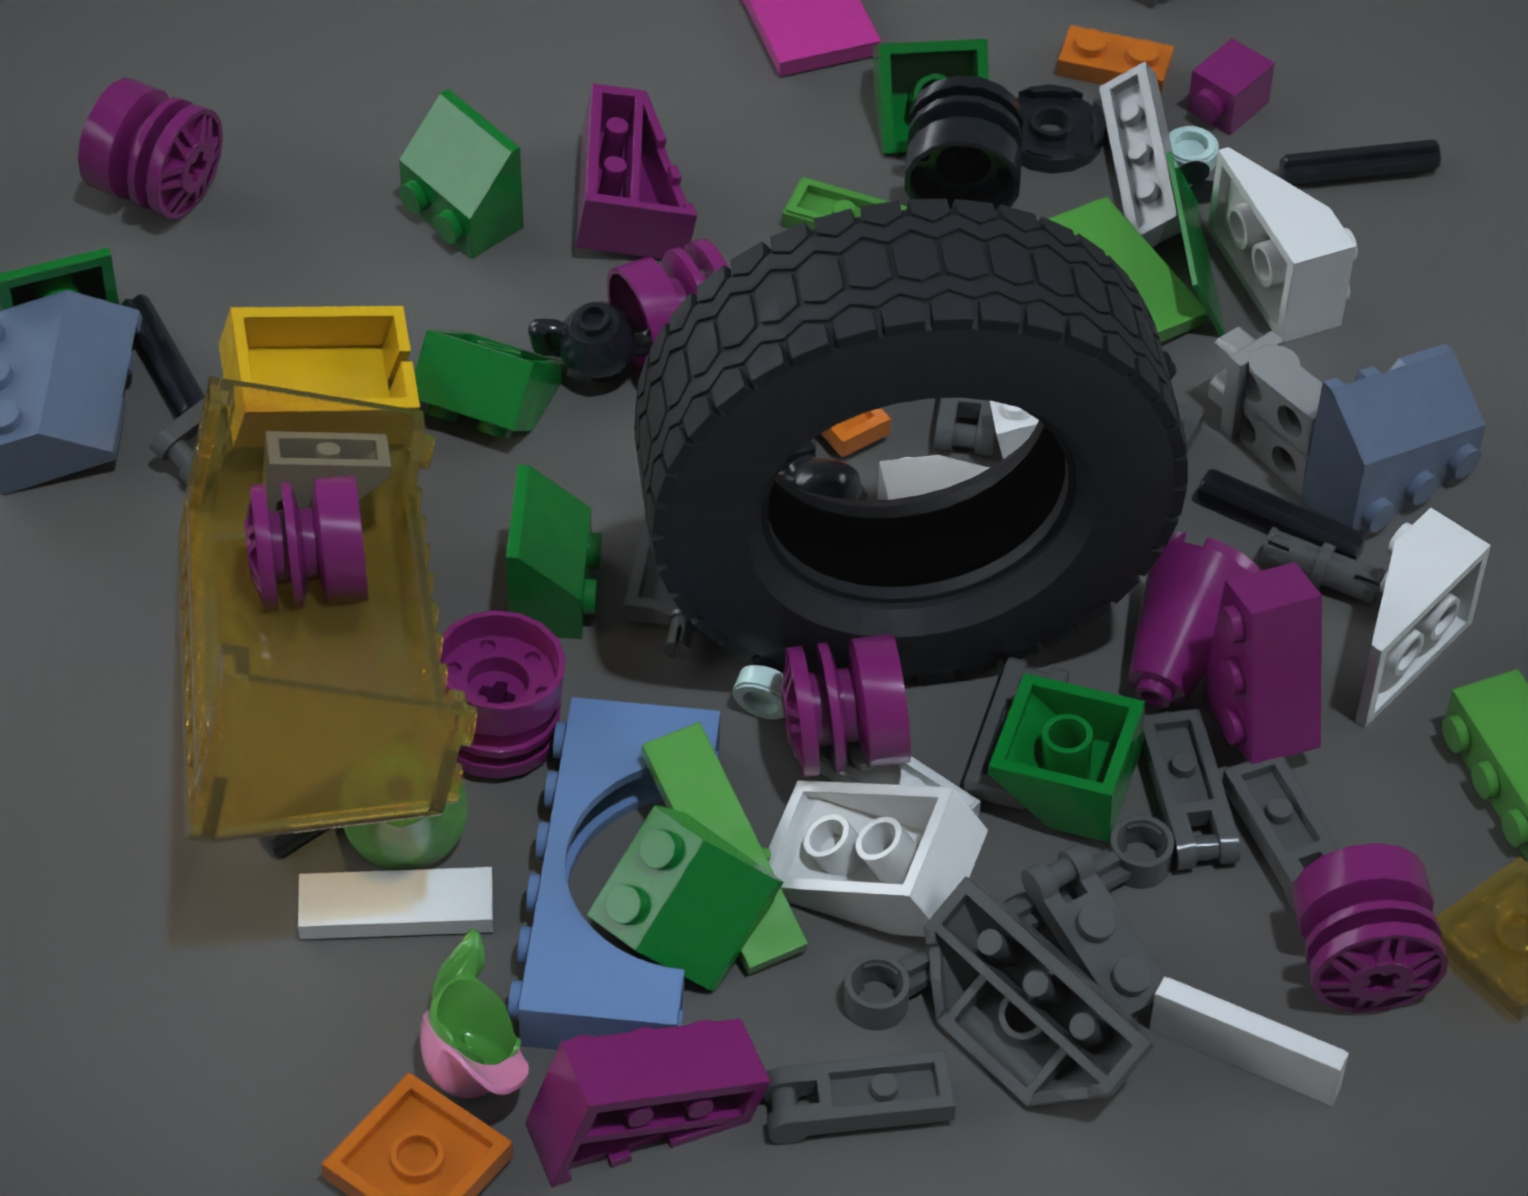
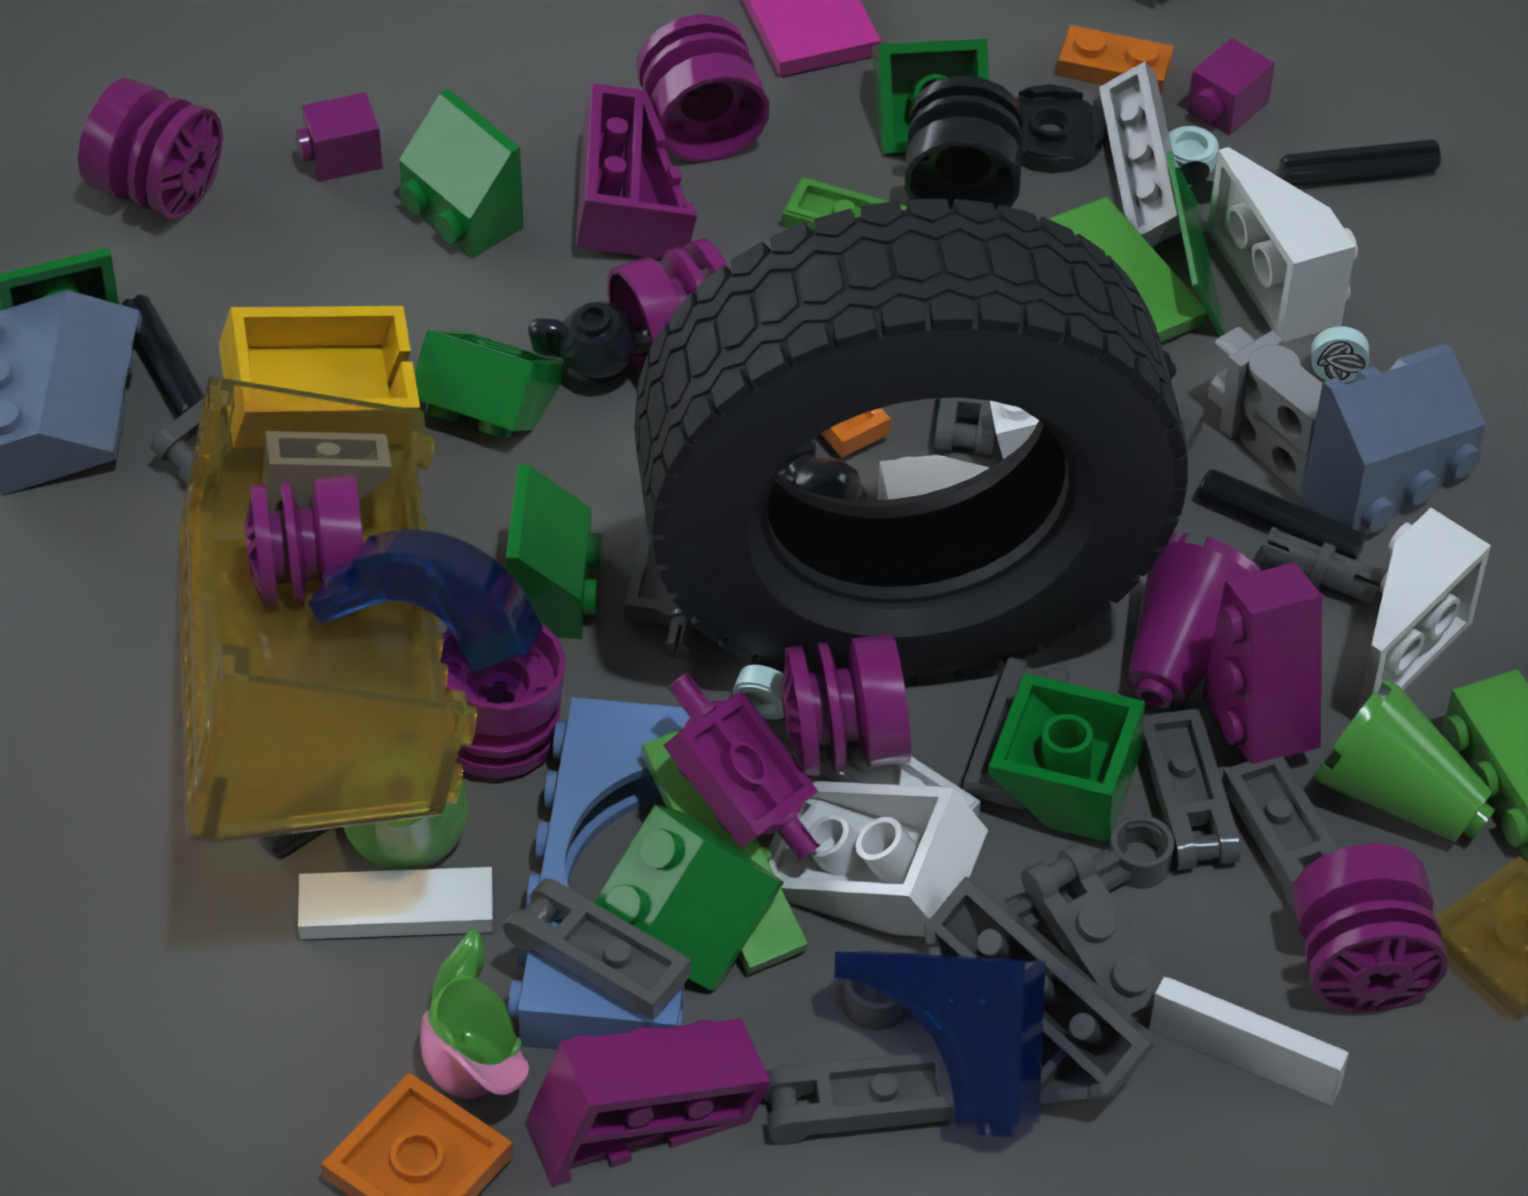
none -> magenta brick [295,92,383,182]
none -> clear blue arch [308,530,543,672]
none -> dark grey plate [502,878,691,1020]
none -> magenta wheel [636,14,769,163]
none -> magenta plate [663,672,821,862]
none -> clear blue arch [834,950,1046,1137]
none -> tile [1311,326,1369,383]
none -> bright green cone [1313,678,1496,842]

